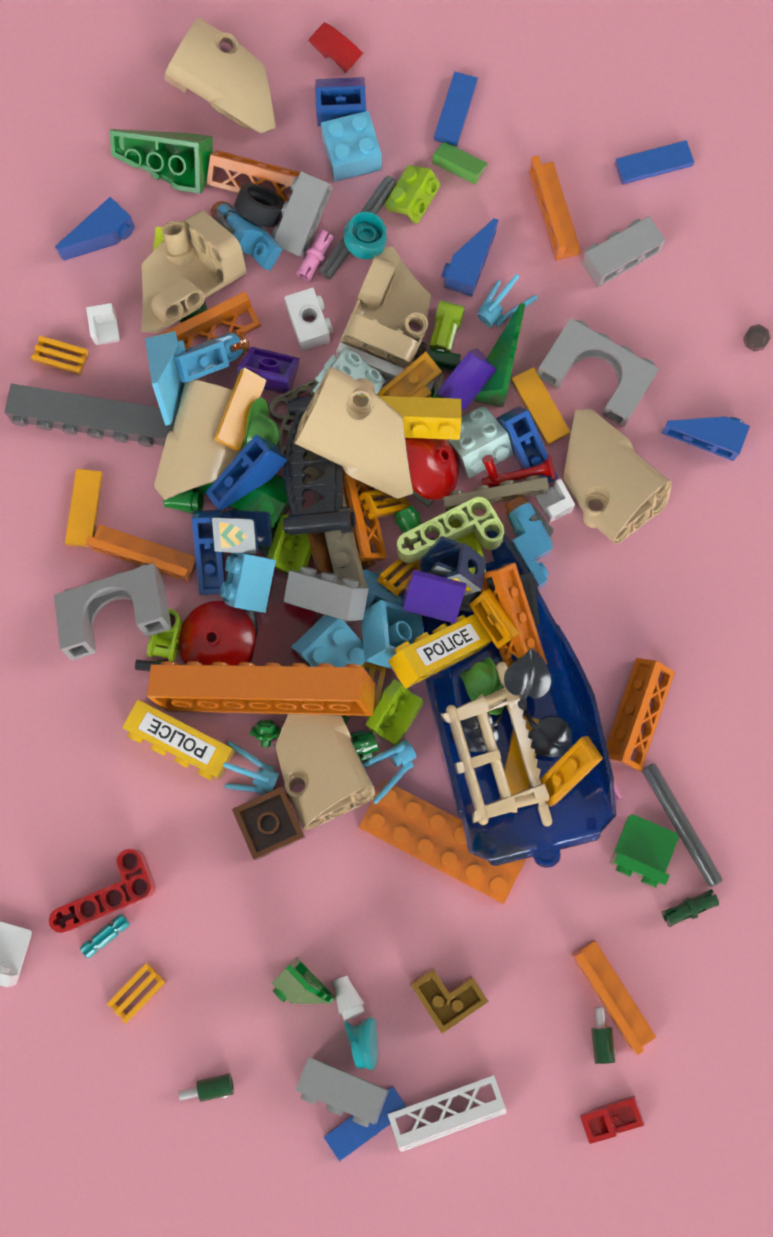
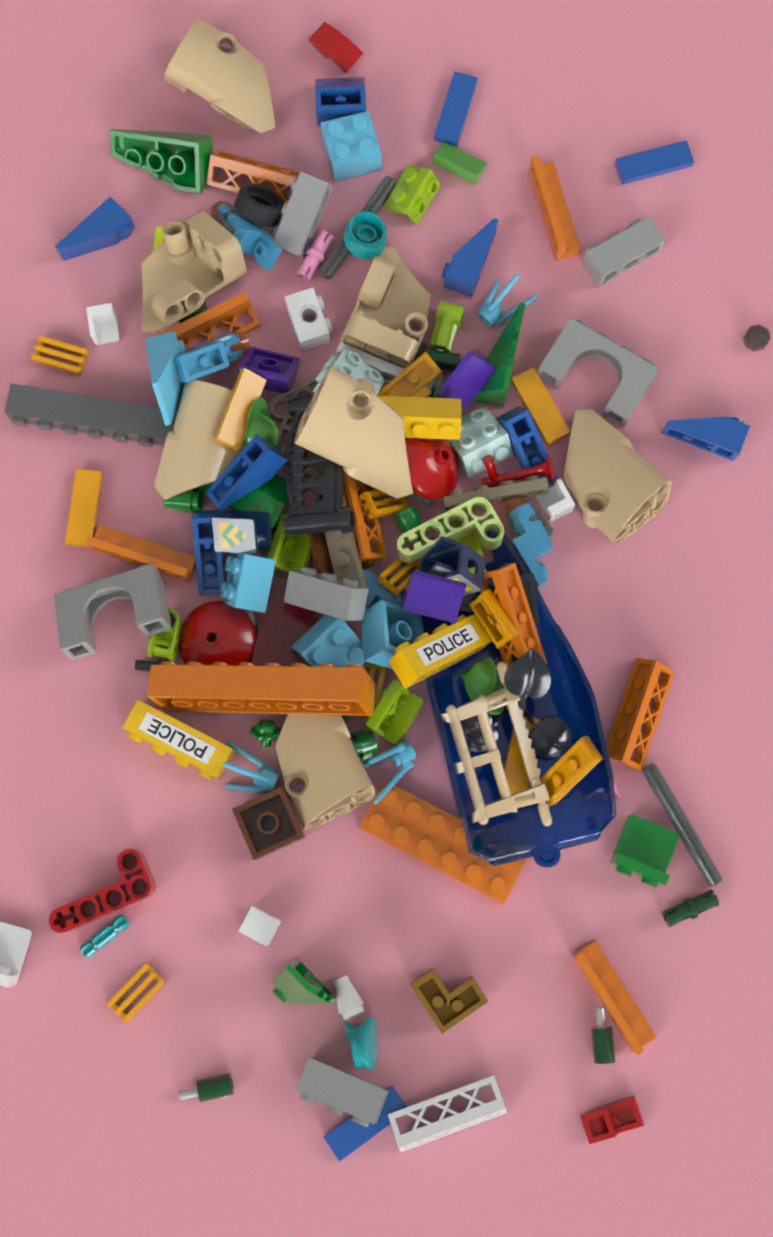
none -> white panel [238,906,282,946]

